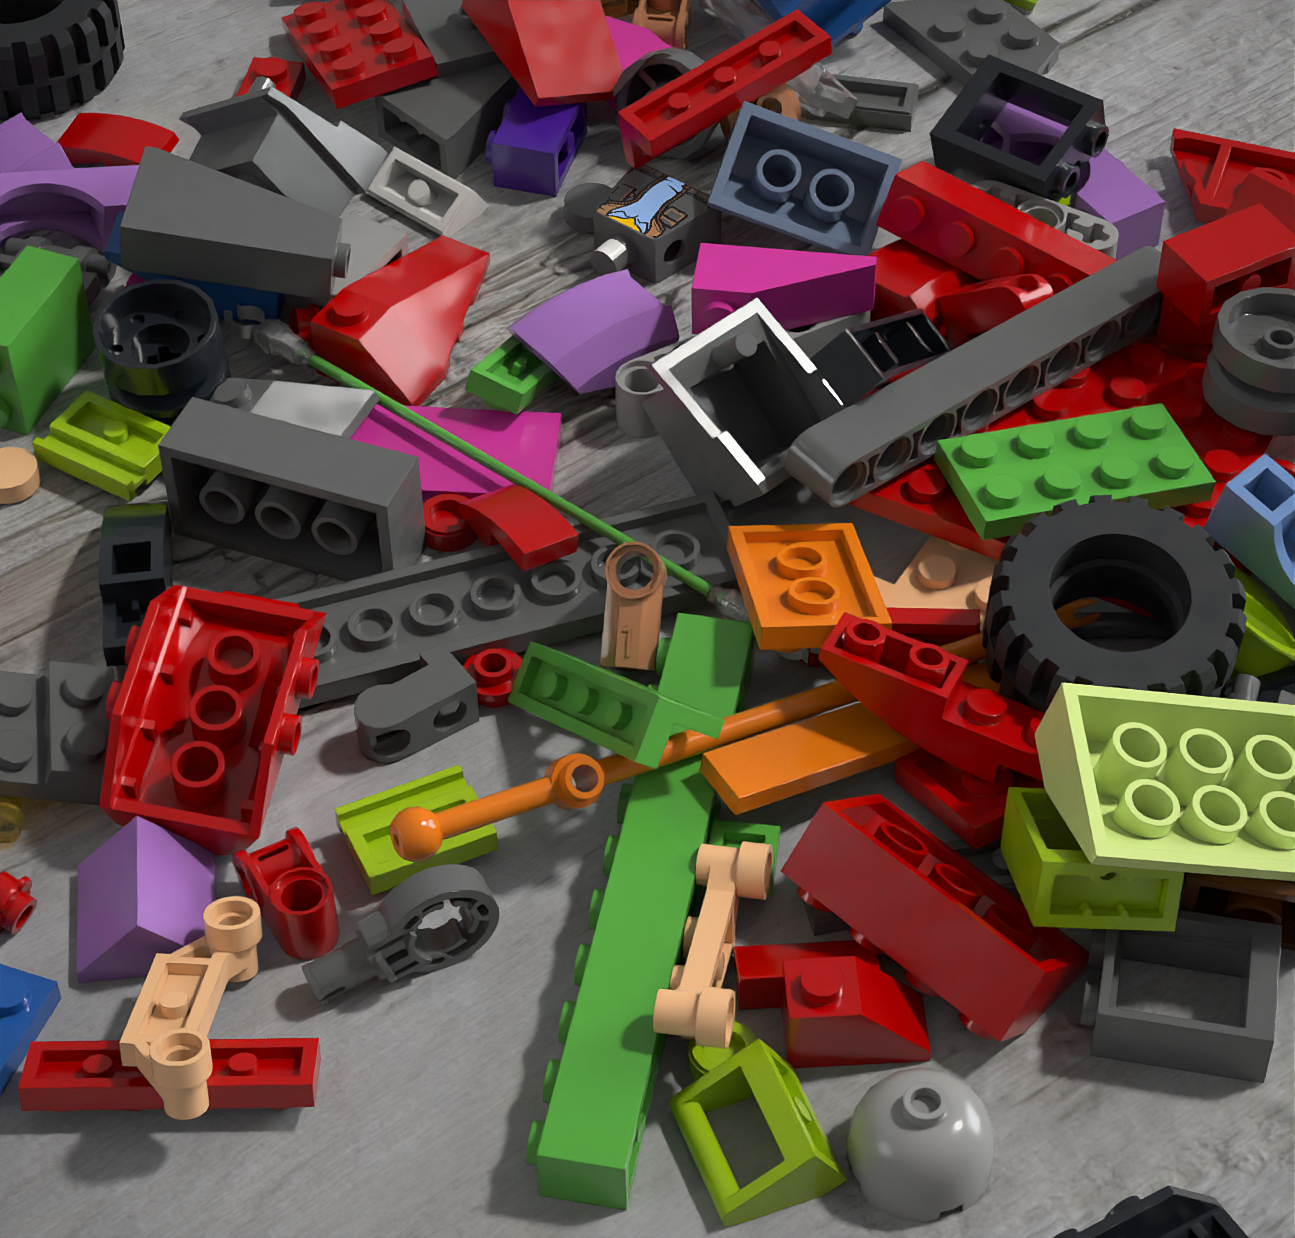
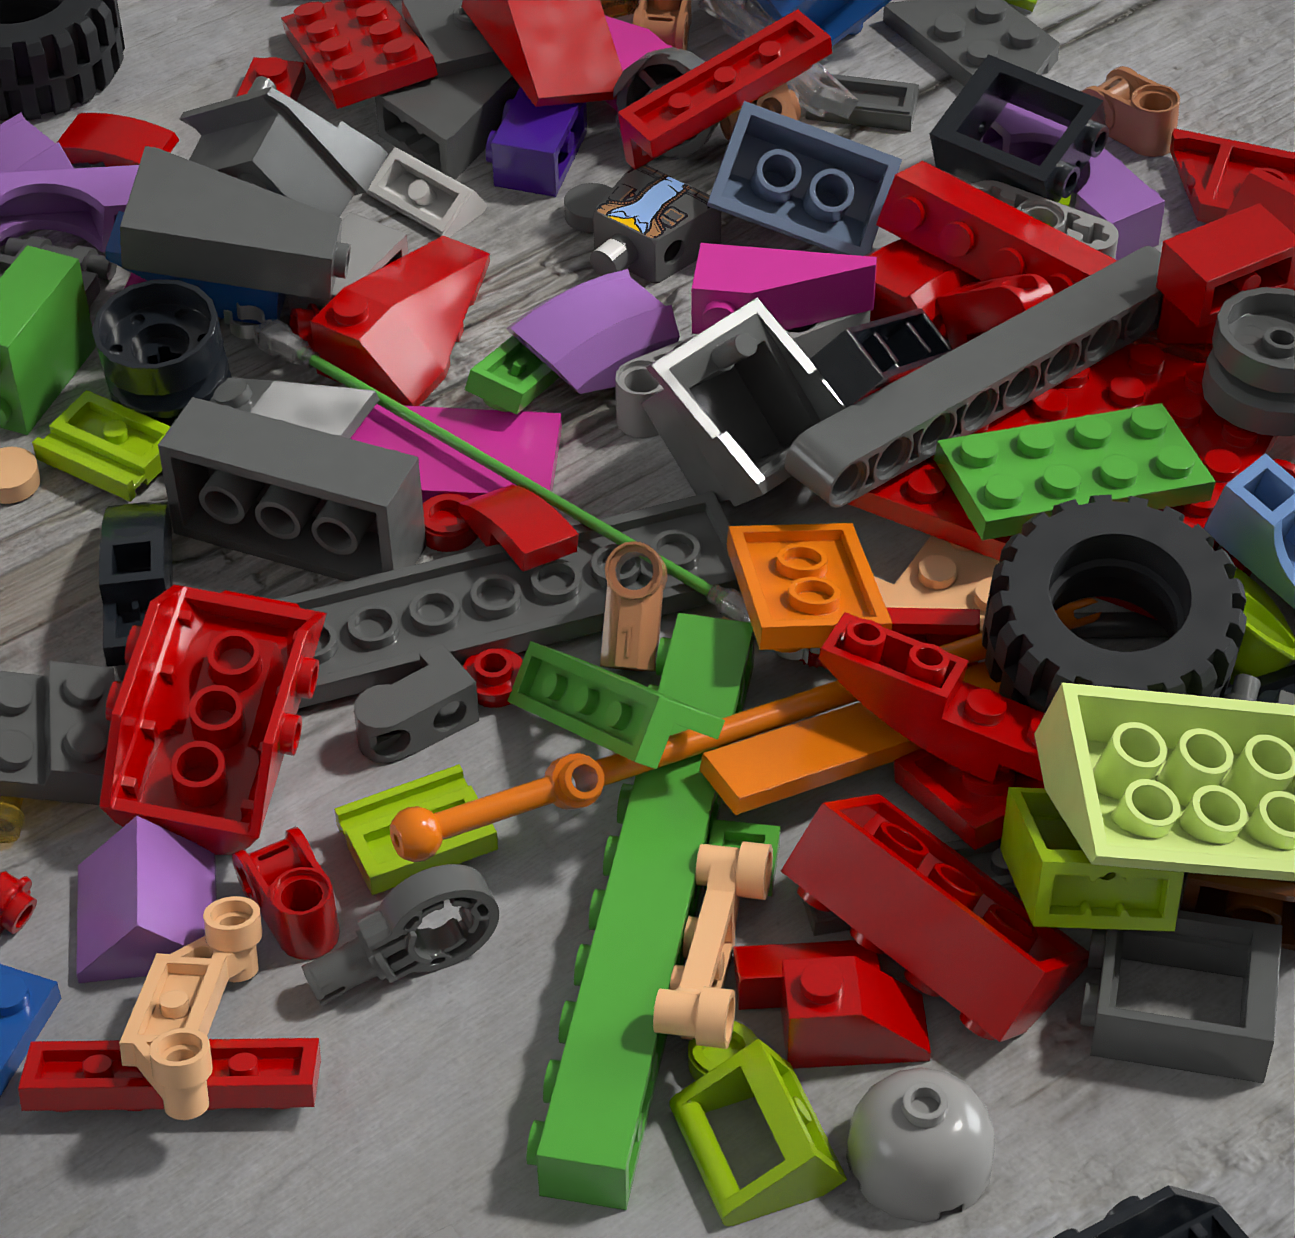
none -> nougat piece [1081,66,1180,157]

